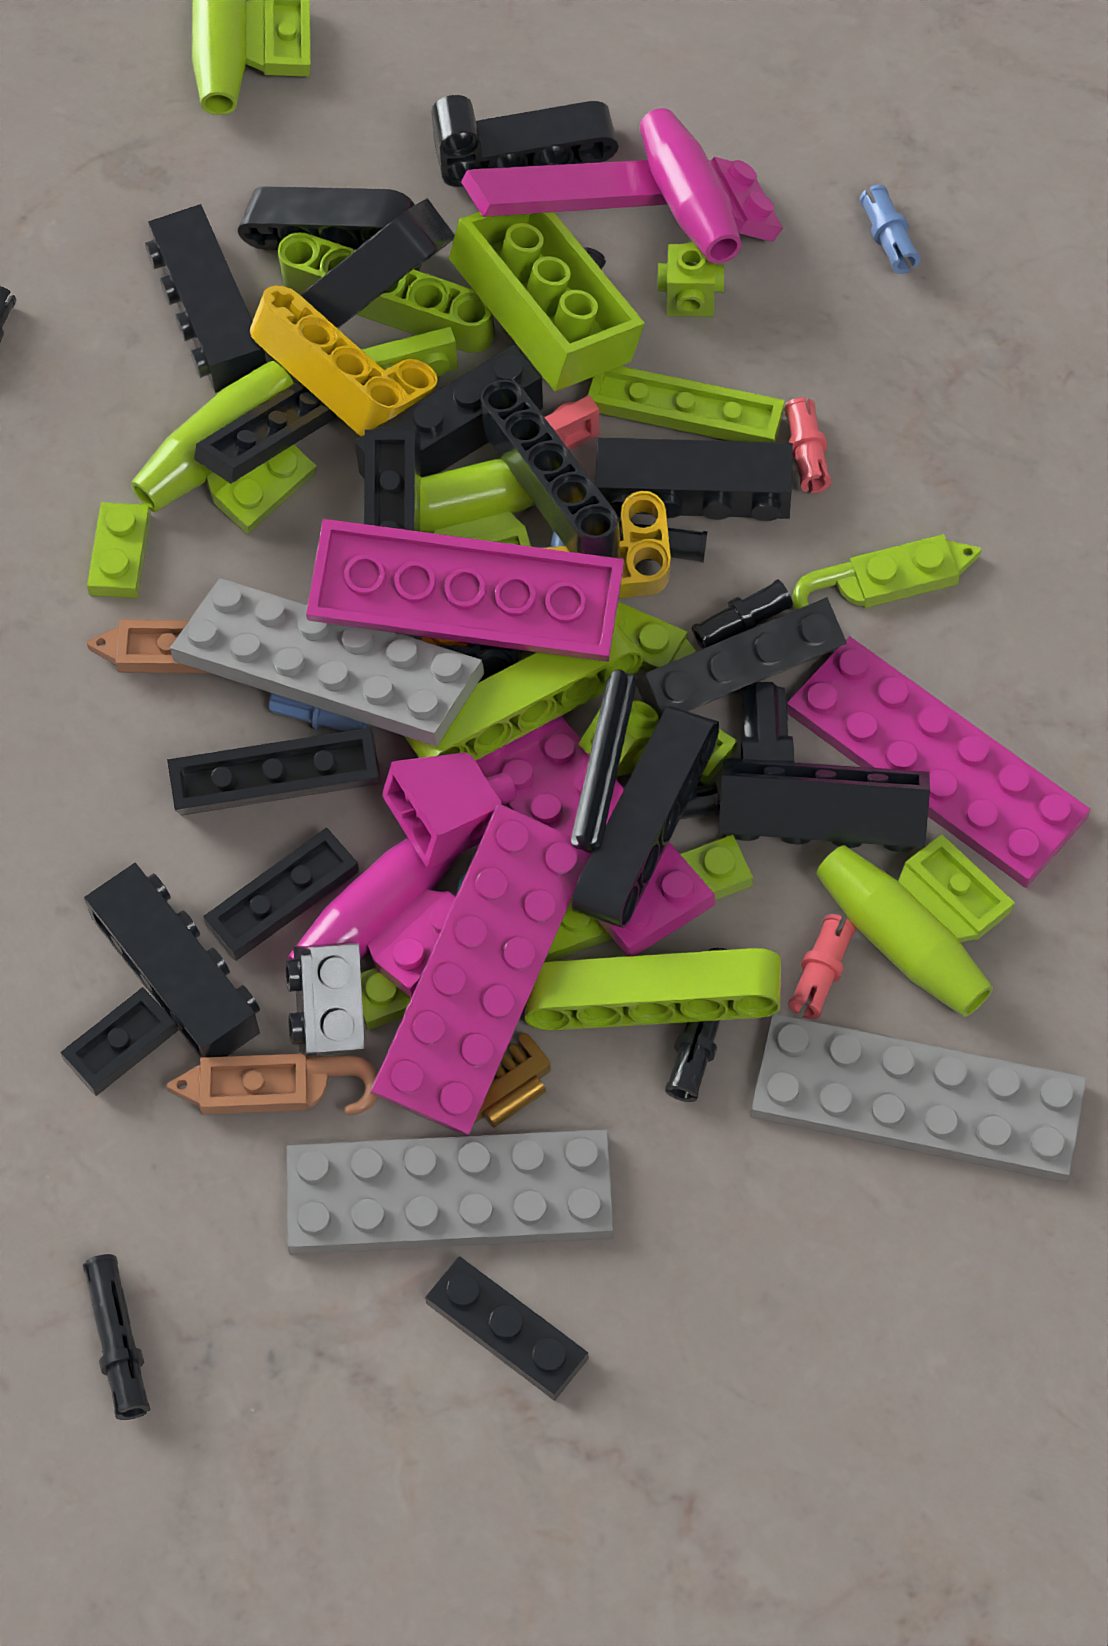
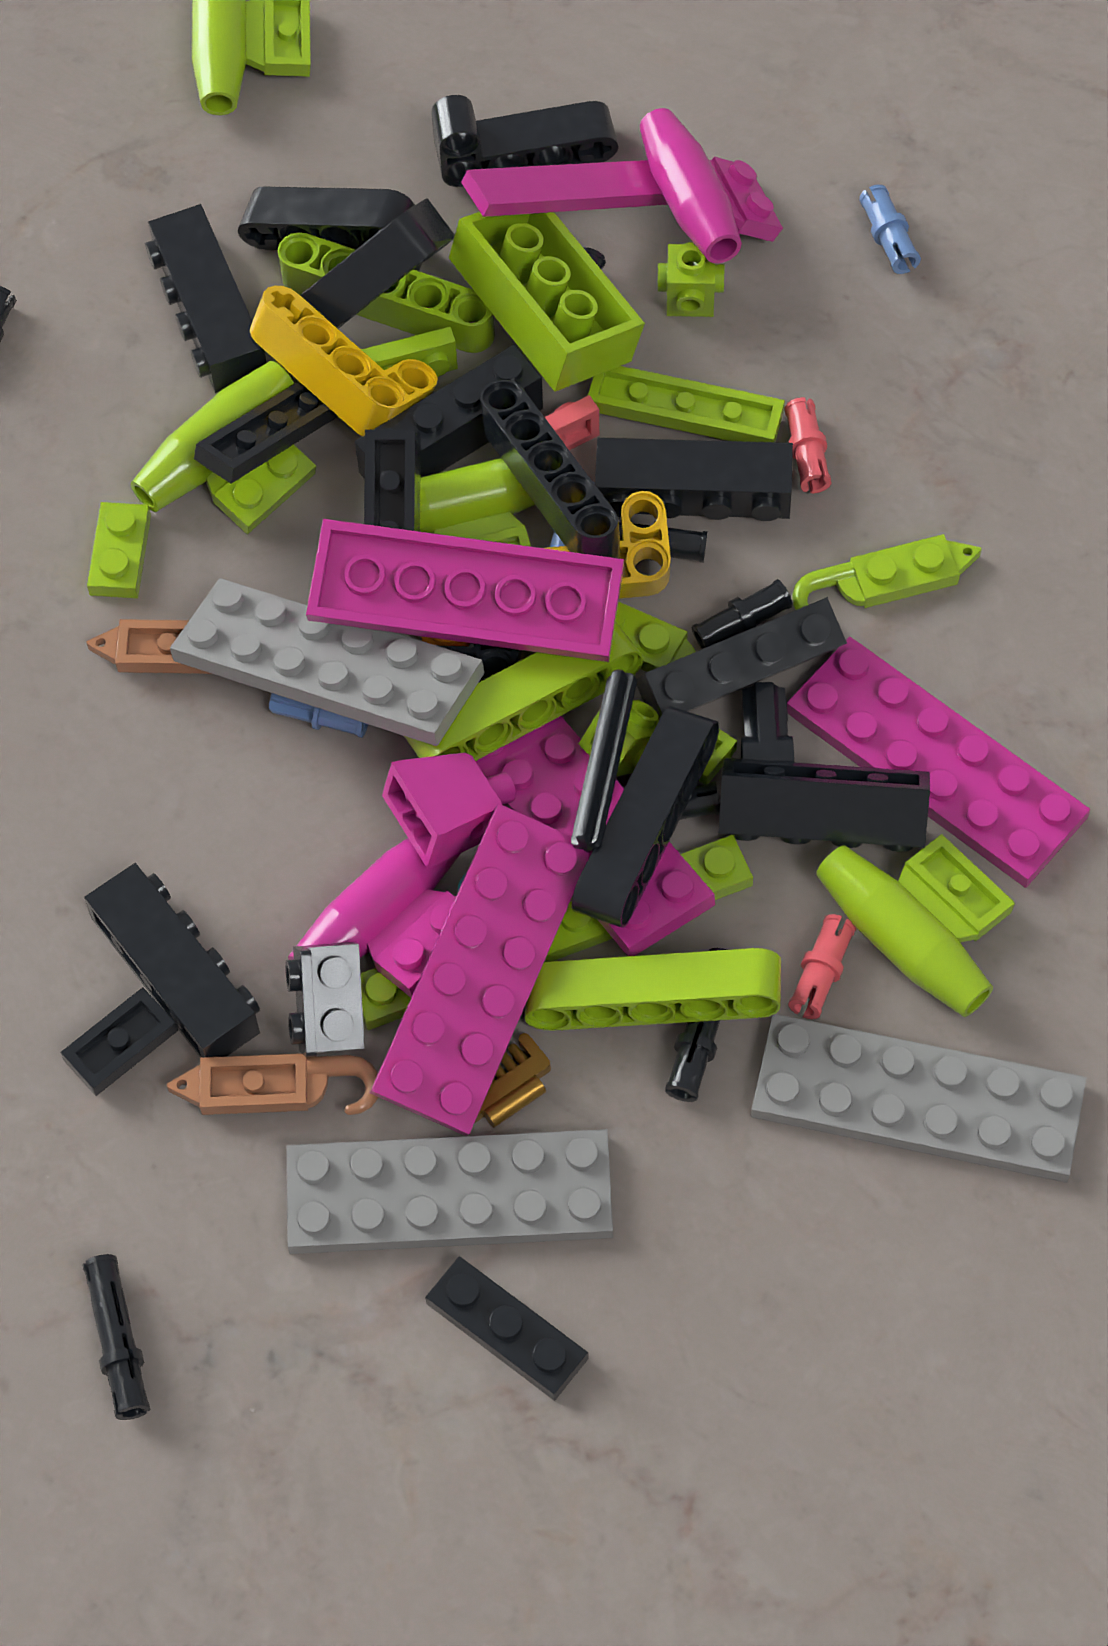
black brick [167,727,381,816] -> none
black plate [203,827,360,961] -> none

